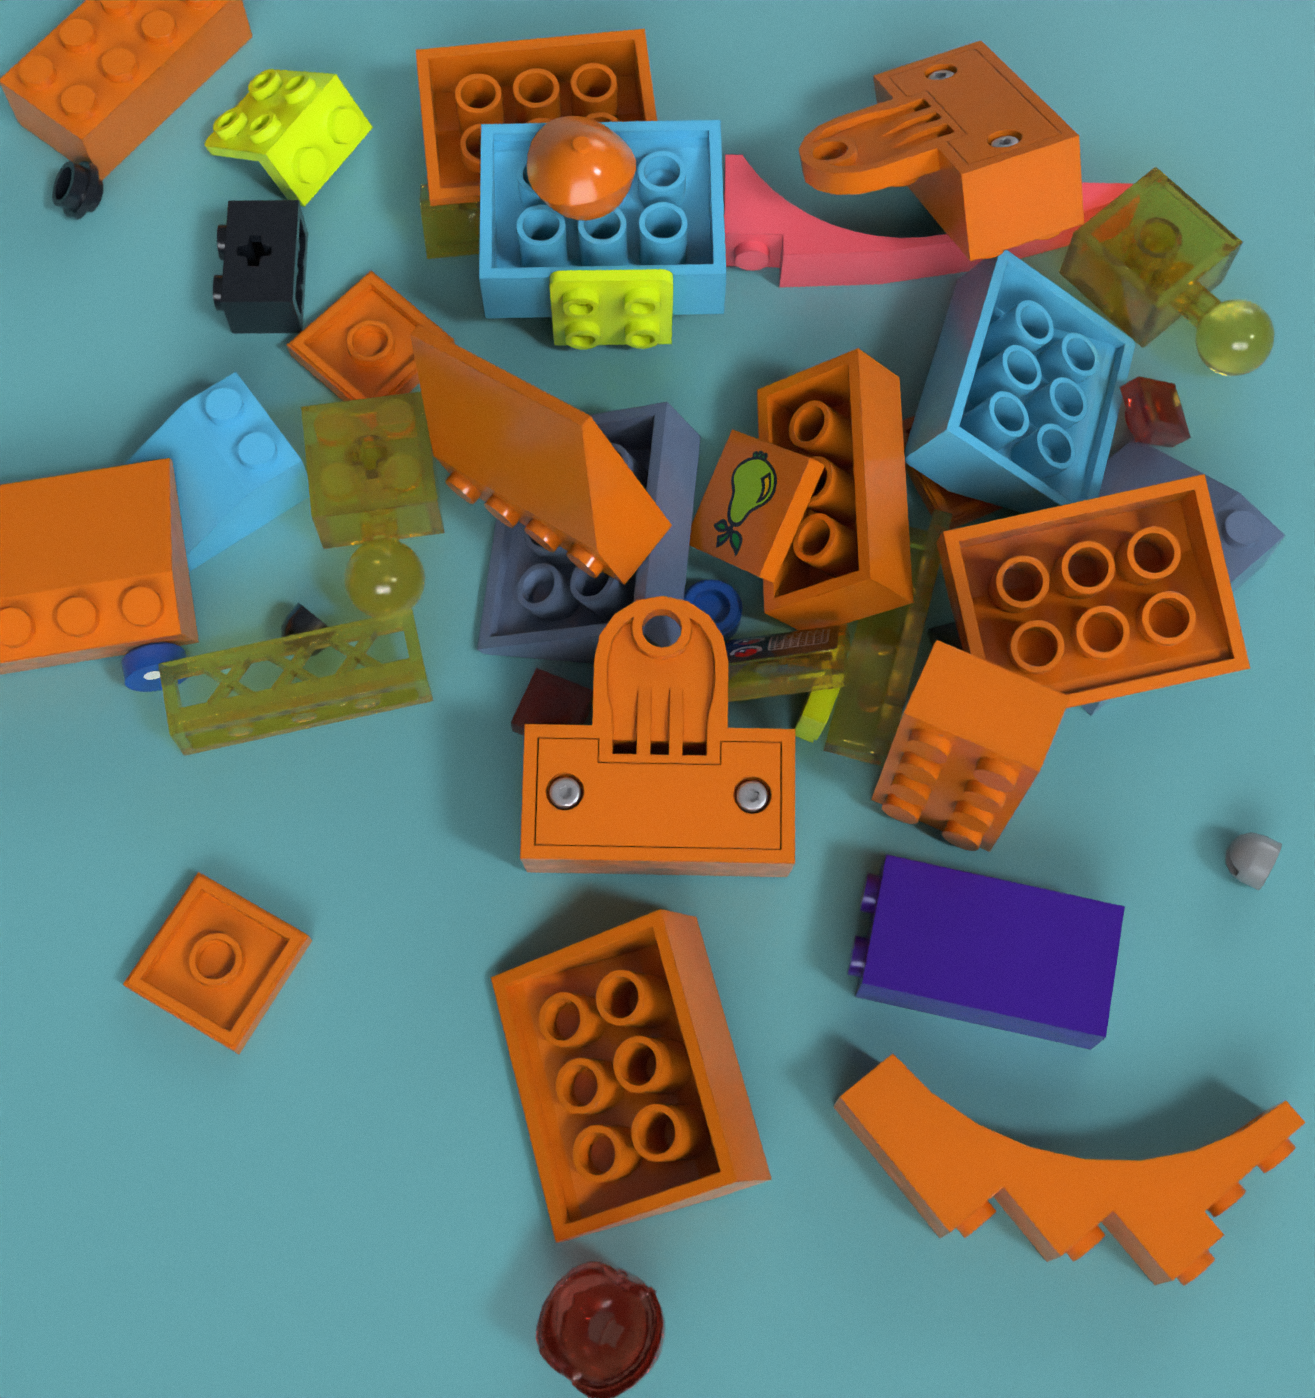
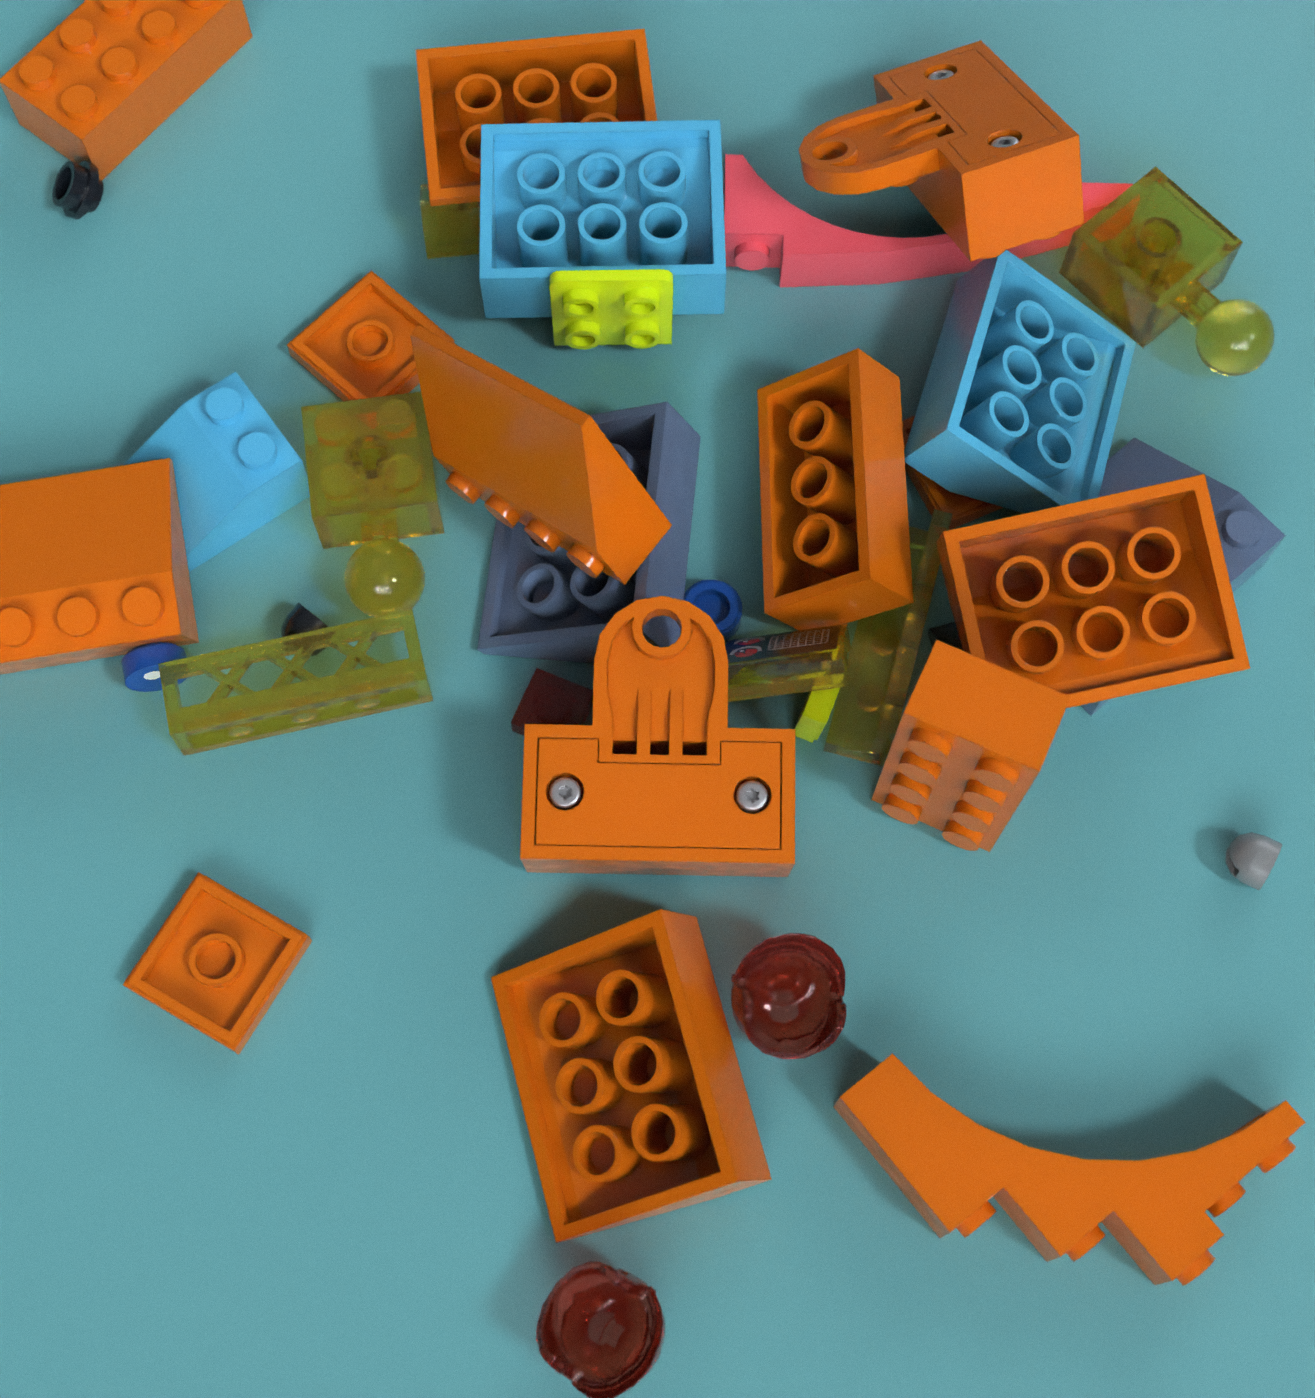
neon yellow bracket [204,69,373,207] -> none
black brick [213,200,308,334] -> none
orange hat [527,116,636,220] -> none
orange tile [689,429,825,583] -> none
dark purple brick [847,854,1125,1050] -> none
clear red plate [1120,376,1191,448] -> none
none -> clear red helmet [730,933,847,1059]

